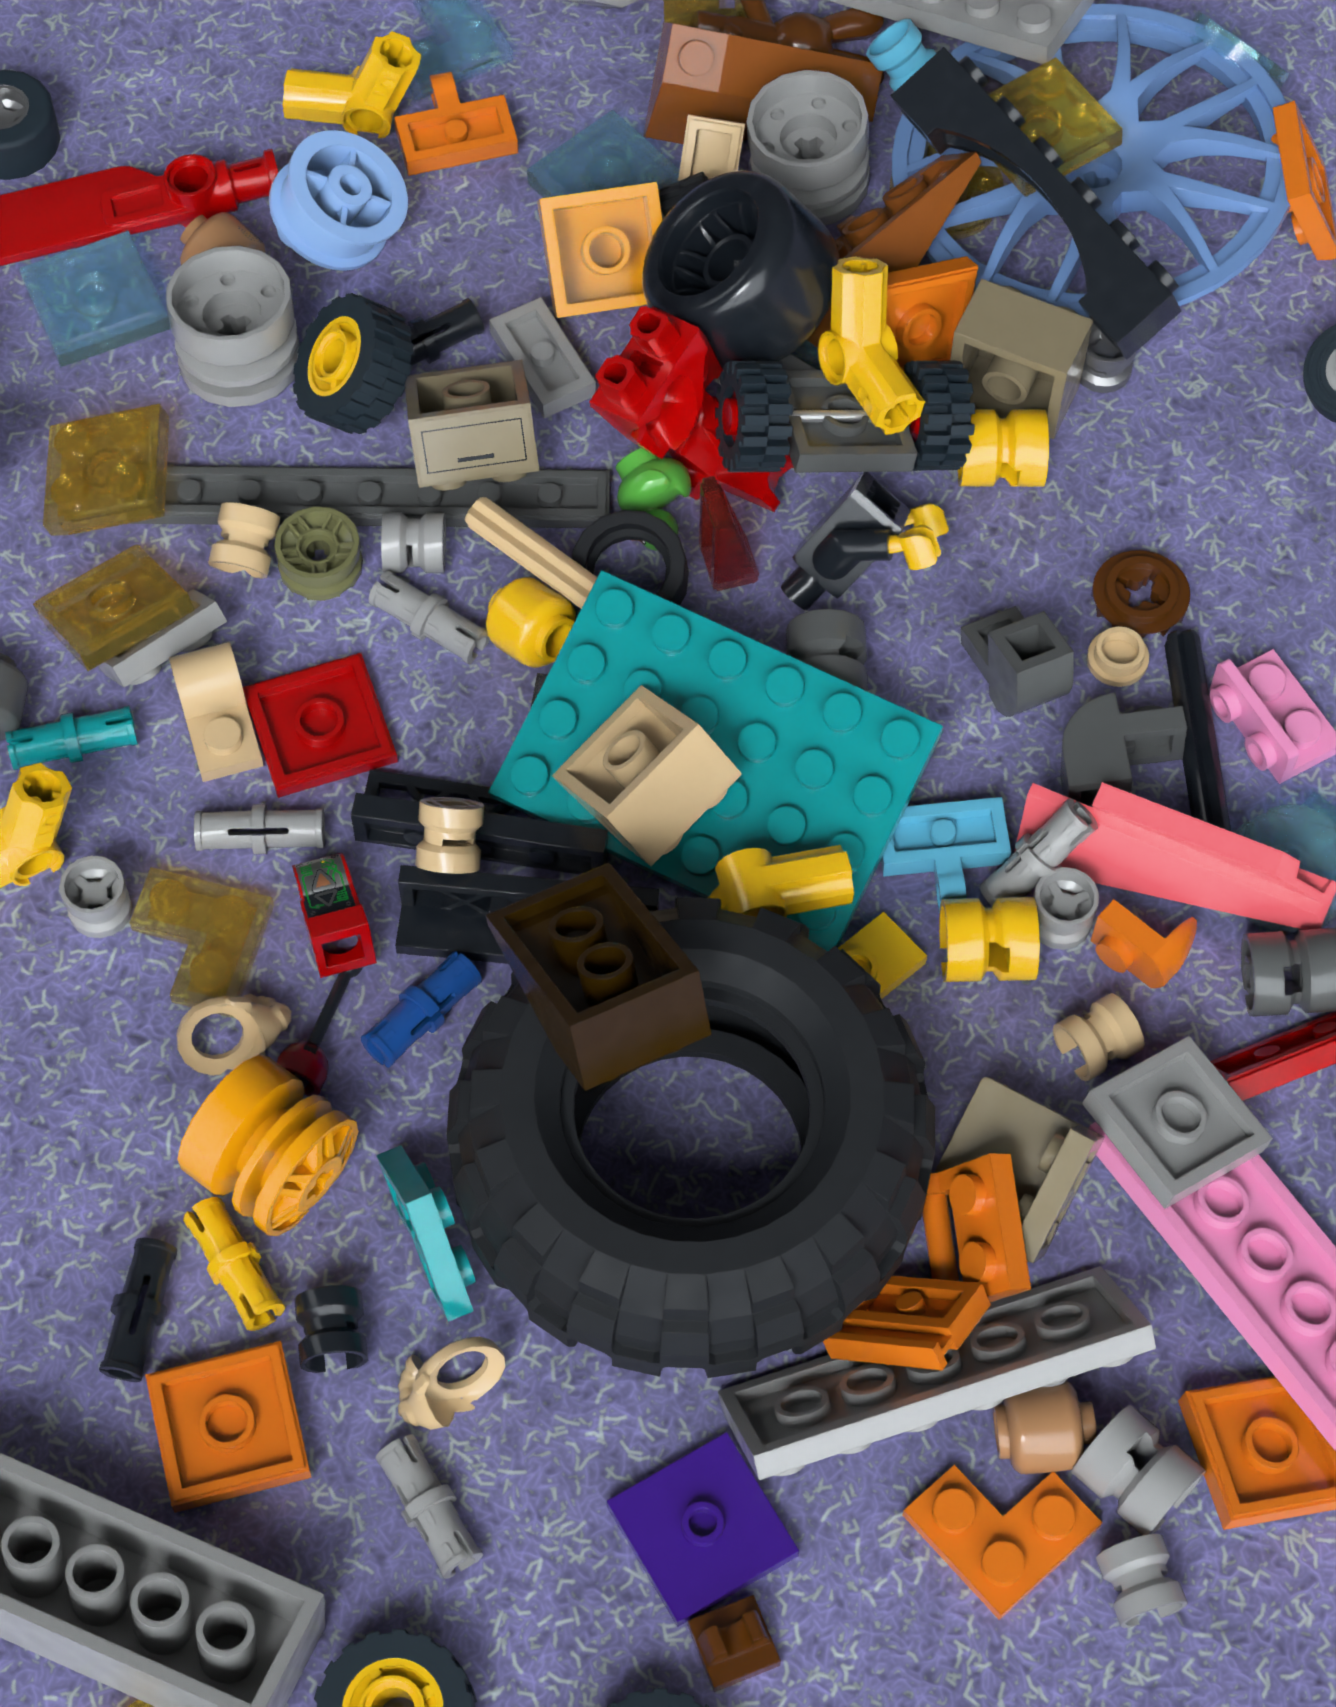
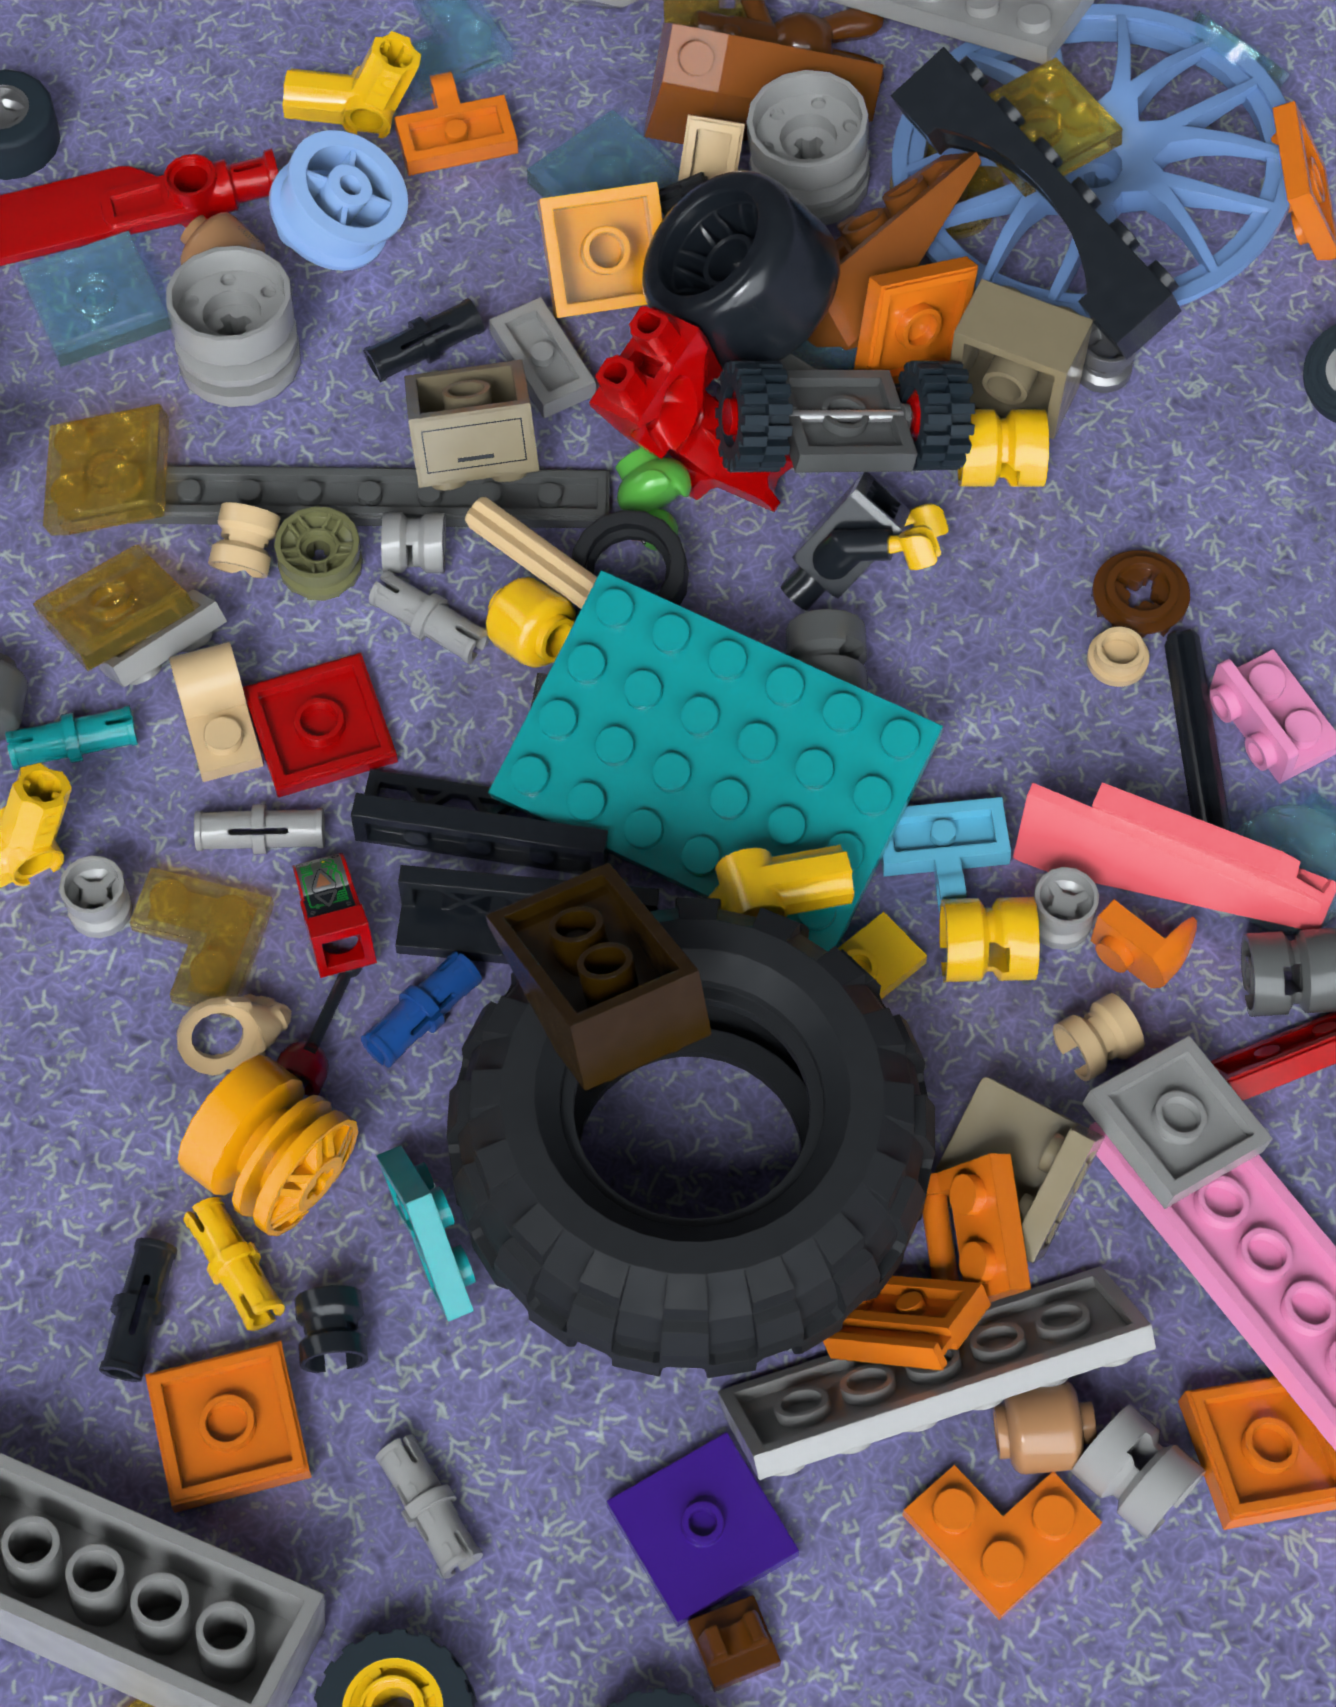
black wheel [293,293,413,434] -> none
tan piece [398,1336,505,1430] -> none
tan wheel [415,797,485,874] -> none
tan slope [552,685,742,866] -> none
clear red slope [699,476,759,591] -> none
yellow piece [818,256,925,435] -> none
medium azure wheel [866,19,936,92] -> none
dark grey brick [961,606,1074,717] -> none
light grey pin [980,799,1098,906] -> none
dark grey brick [1060,692,1187,807] -> none
light grey wheel [1096,1534,1188,1628] -> none

